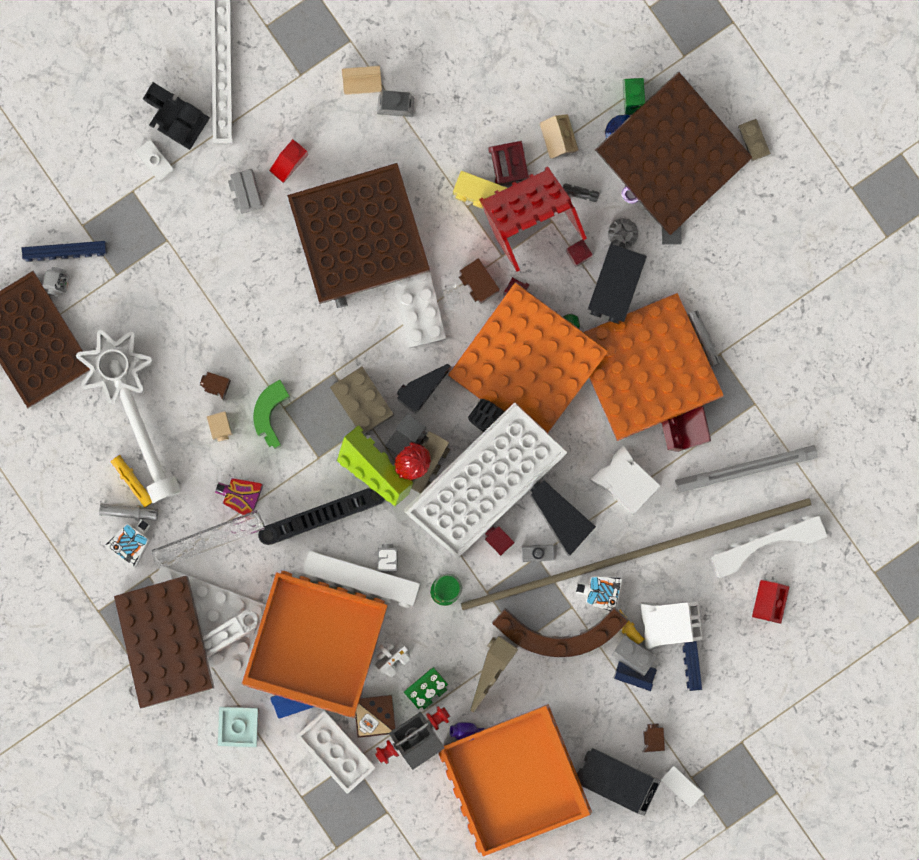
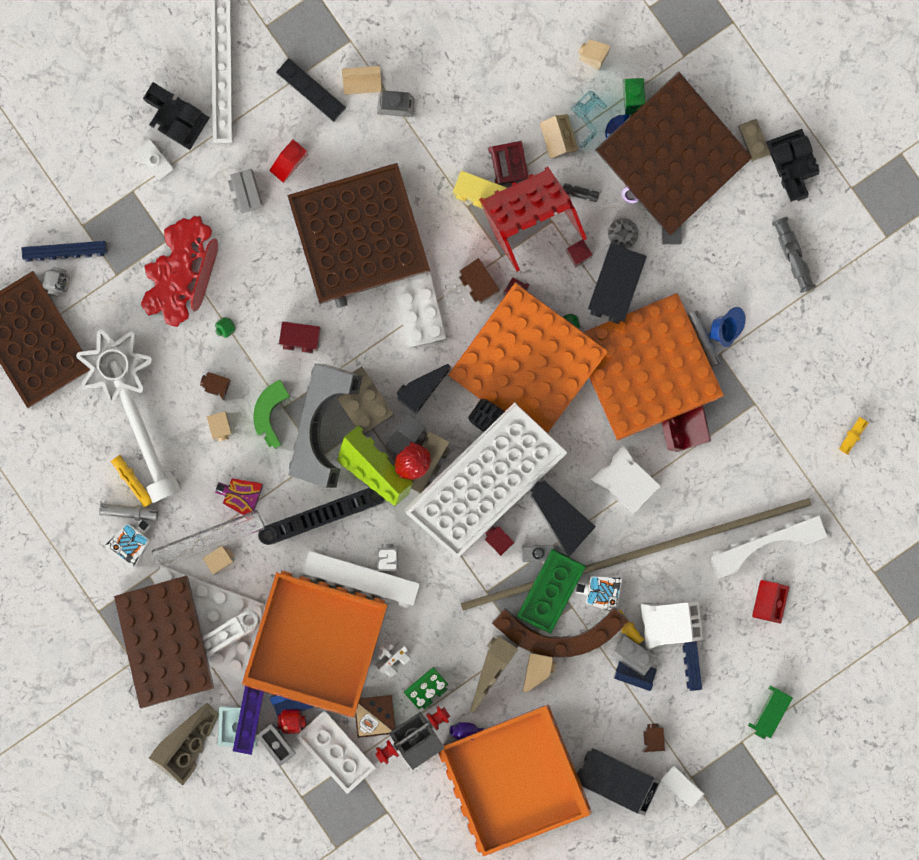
green hat [430,574,462,606] -> none
light grey piece [675,445,818,493] -> none
none -> red plant [141,216,218,327]
none -> dark tan wedge [149,703,219,785]
none -> tan brick [203,546,234,575]
none -> green piece [215,317,235,338]
none -> dark purple plate [233,686,264,755]
none -> light grey brick [256,723,296,766]
none -> black plate [276,58,346,122]
none -> red head [278,709,306,734]
none -> dark red brick [279,321,321,354]
none -> arch [288,363,363,488]
none -> green tile [516,548,586,634]
none -> tan slope [523,653,556,692]
none -> clear light blue piece [571,91,607,148]
none -> tan slope [578,39,611,70]
none -> blue piece [708,307,746,347]
none -> green brick [748,685,793,740]
none -> black plate [766,129,820,202]
none -> dark grey piece [772,216,817,293]
none -> yellow pin [838,417,869,455]

